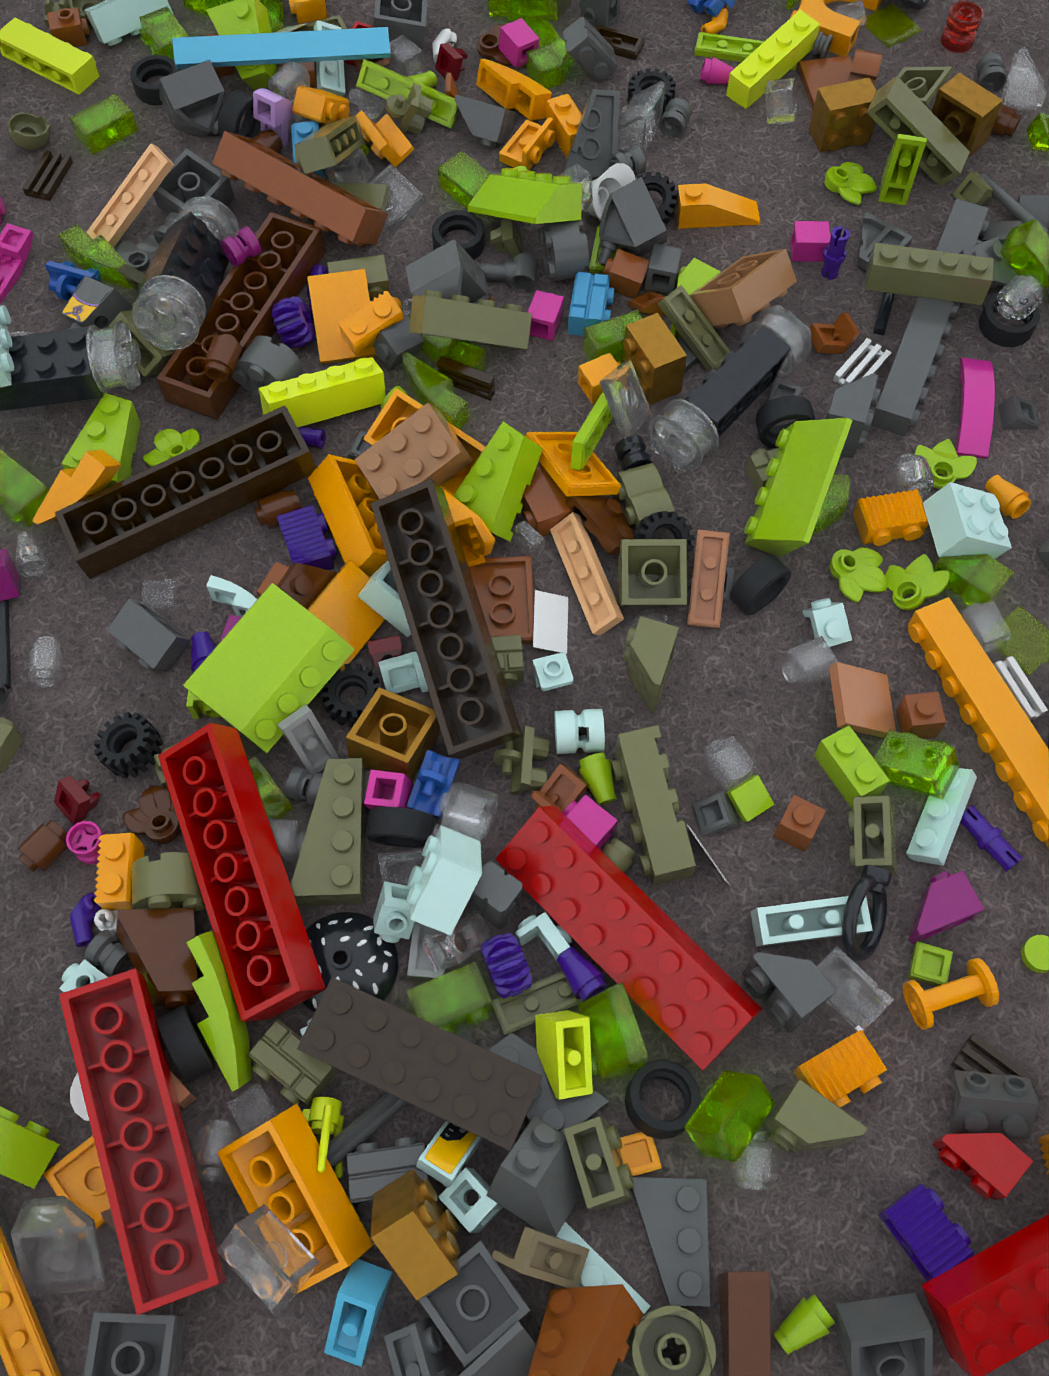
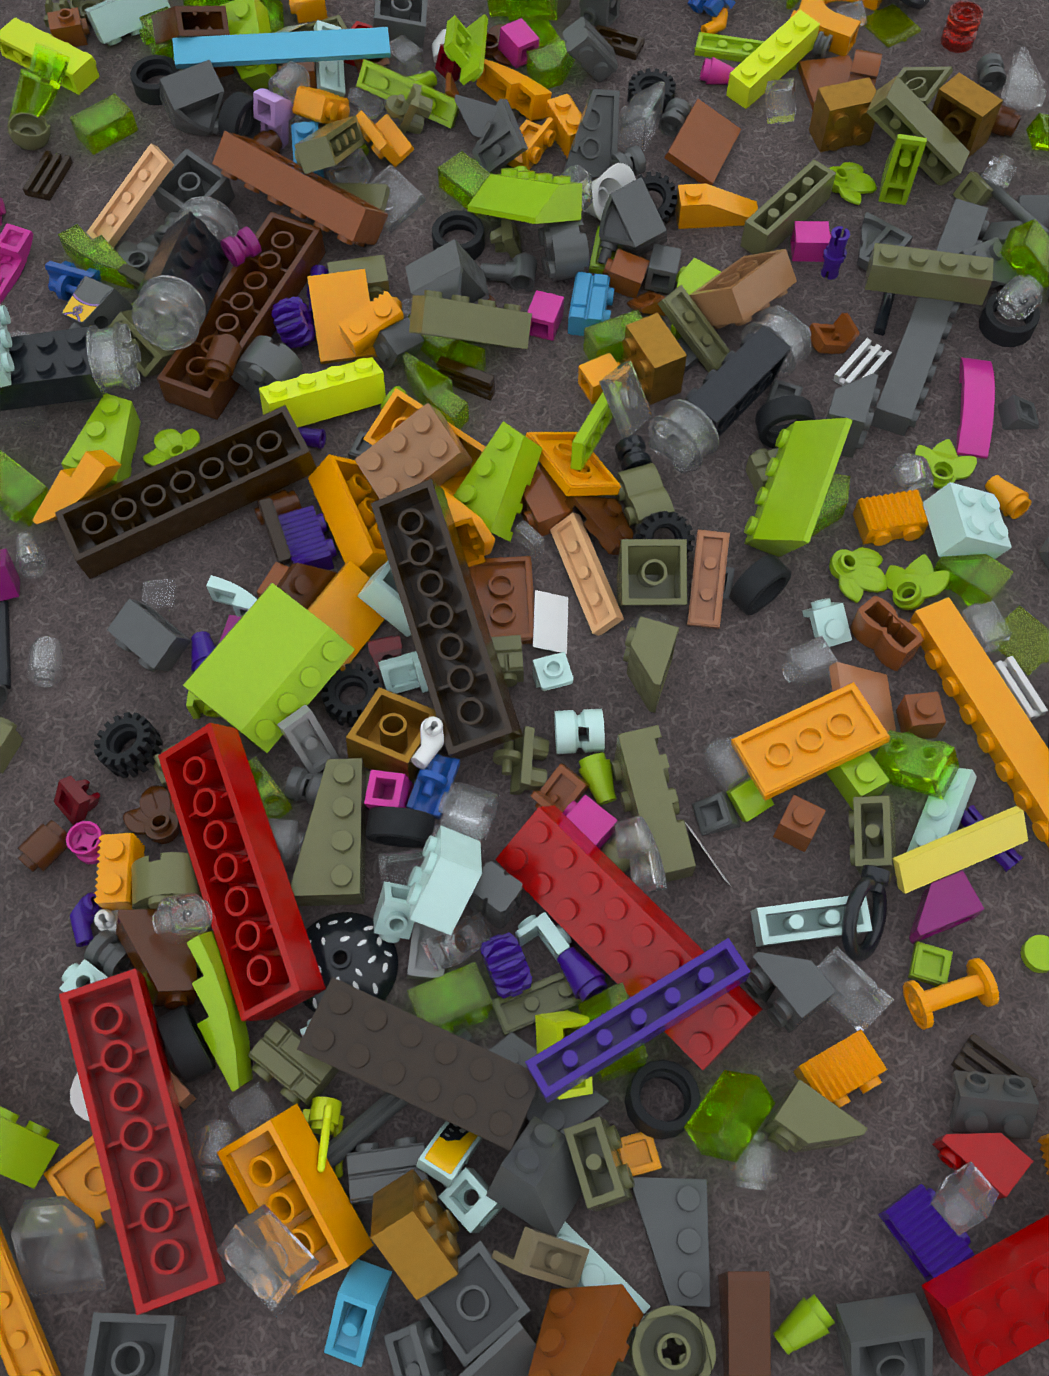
none -> clear neon green slope [9,43,70,120]
none -> reddish brown slope [151,6,230,45]
none -> clear head [152,892,212,944]
none -> dark brown tile [259,498,291,565]
none -> white arm [411,716,444,769]
none -> lime bracket [444,14,488,85]
none -> dark grey wing [472,99,528,177]
none -> dark purple brick [525,938,751,1103]
none -> clear slope [615,816,667,894]
none -> dark orange tile [664,99,741,185]
none -> light orange tile [731,682,890,801]
none -> olive brick [740,159,836,254]
none -> dark orange brick [850,596,923,671]
none -> light yellow tile [892,806,1028,894]
none -> clear brick [930,1161,999,1236]
none -> clear slope [981,153,1017,189]

